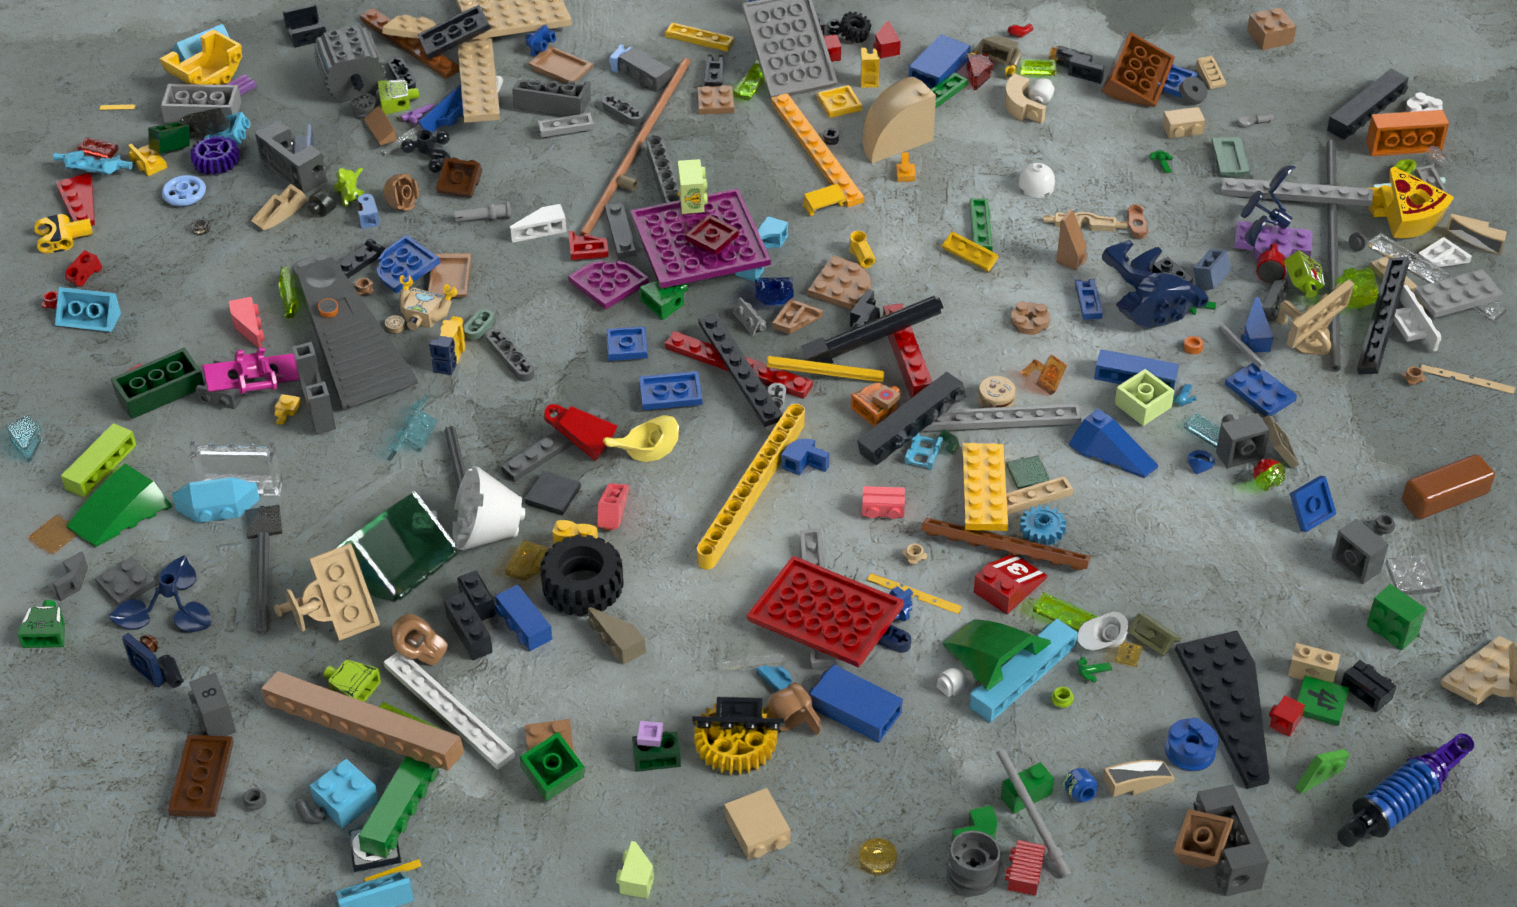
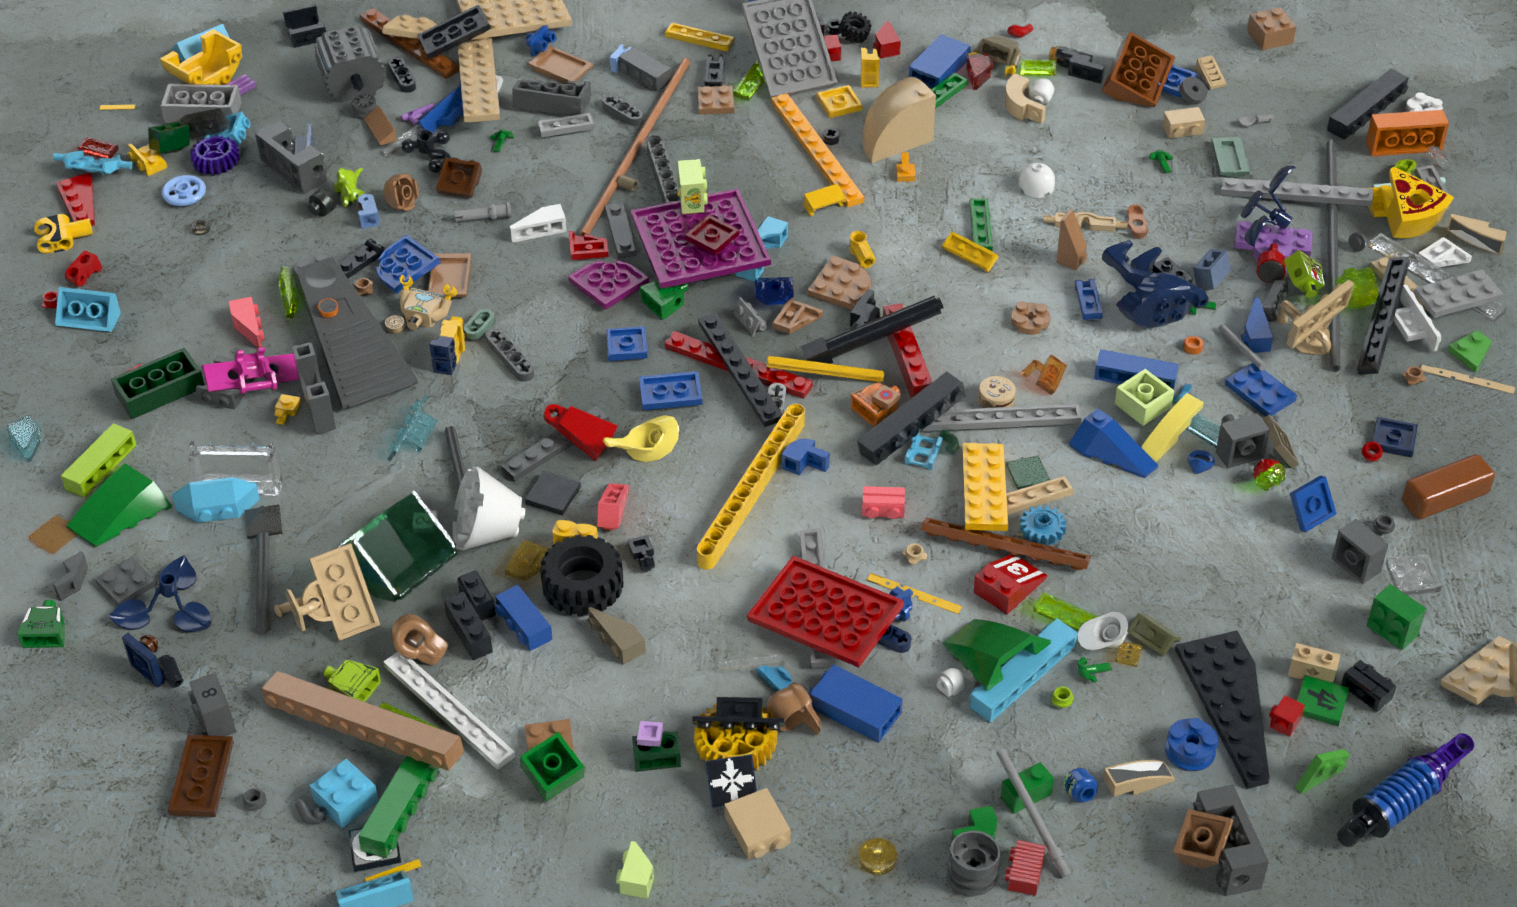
tan slope [251,184,309,230] -> none
lime torso [378,80,420,115] -> none
none -> green piece [490,129,514,152]
none -> black plate [627,535,655,572]
none -> black tile [705,754,757,807]
none -> light yellow slope [1141,393,1204,462]
none -> red plate [1361,441,1383,462]
none -> dark blue tile [1372,417,1418,458]
none -> bright green wing [1448,330,1492,372]

